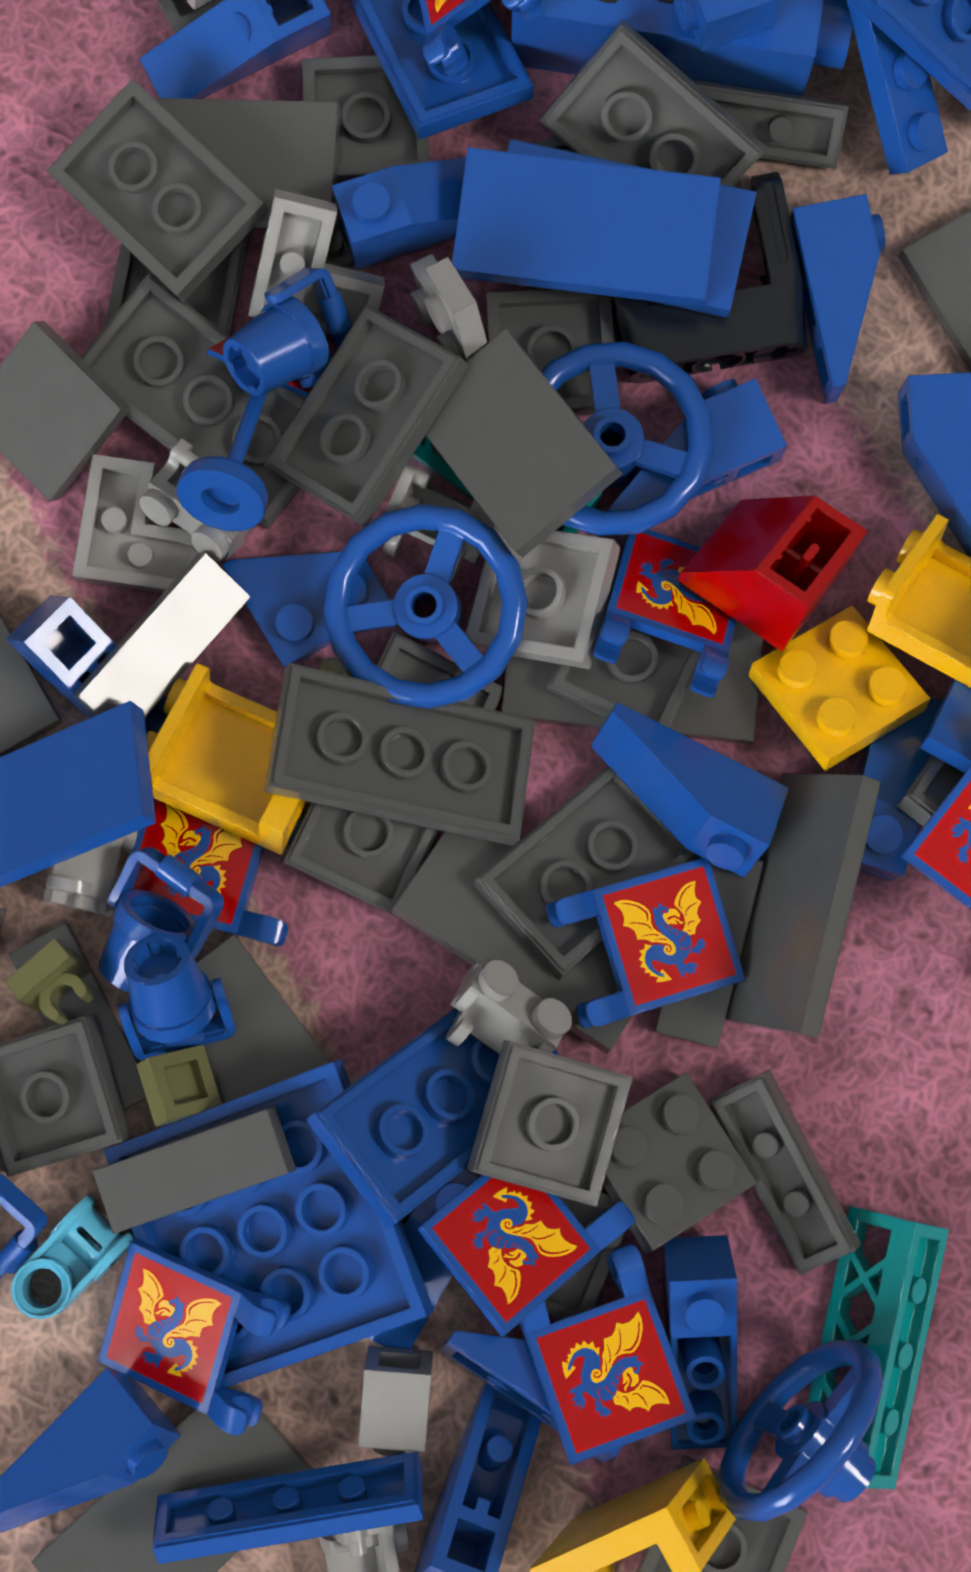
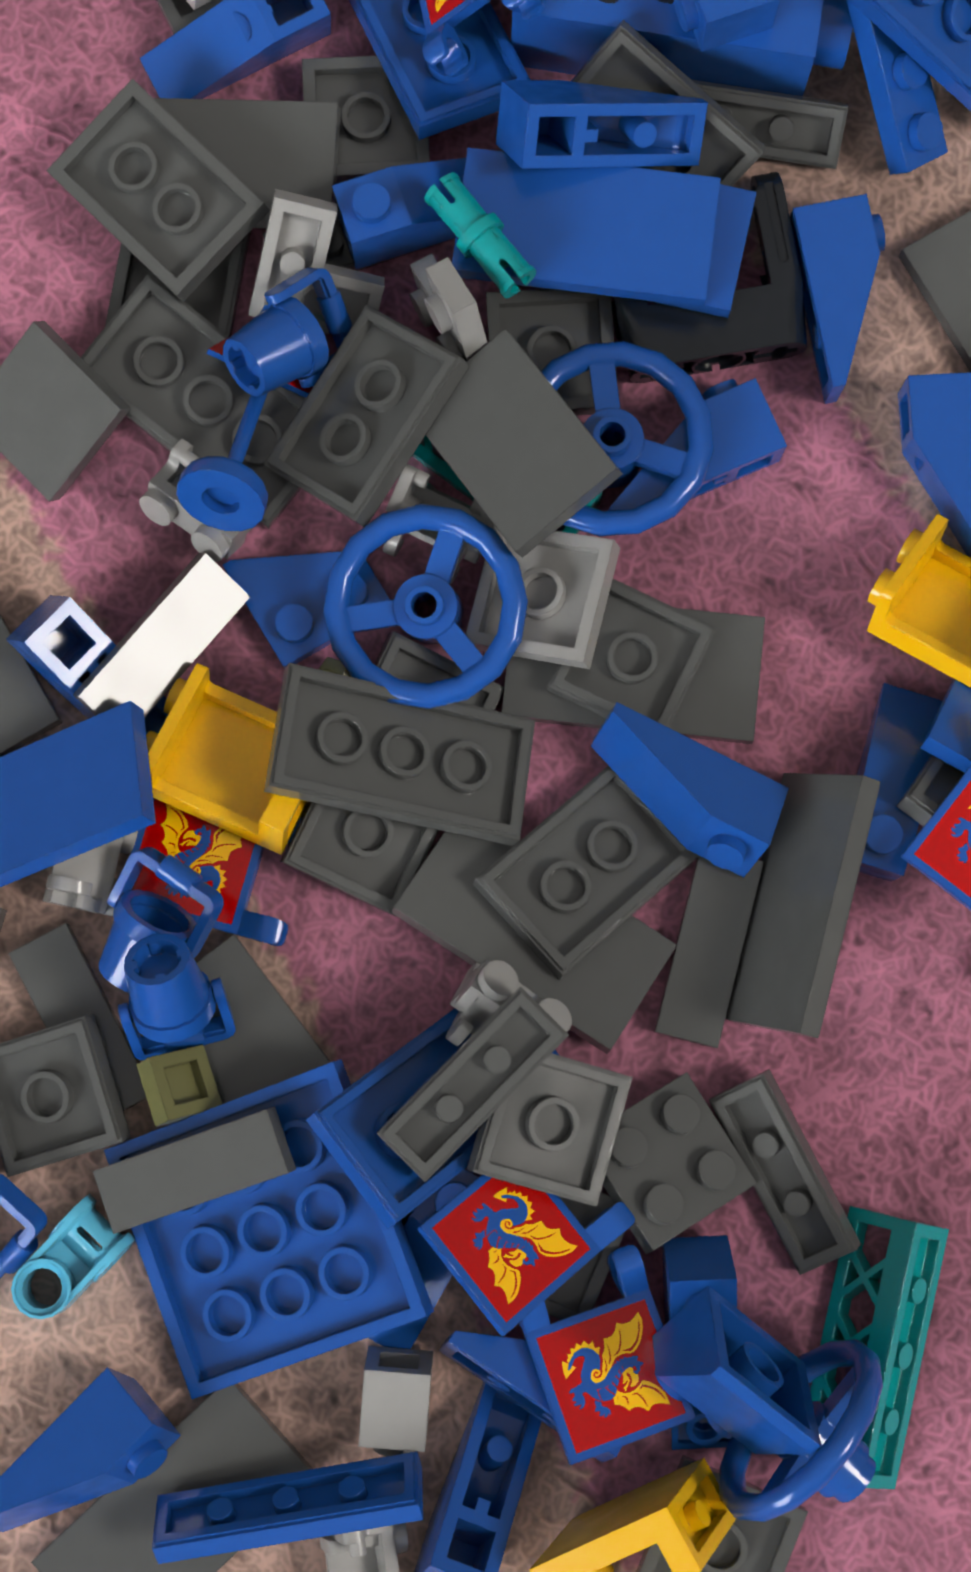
olive tile [4,938,95,1026] -> none
light grey plate [72,454,199,593] -> none
flag [98,1239,291,1435] -> none
flag [546,858,745,1029] -> none
flag [592,529,736,698] -> none
red slope [677,495,868,652] -> none
yellow plate [748,605,931,771] -> none
none -> dark grey tile [376,987,569,1182]
none -> teal pin [424,172,536,299]
none -> blue slope [496,80,708,169]
none -> blue slope [652,1286,822,1455]

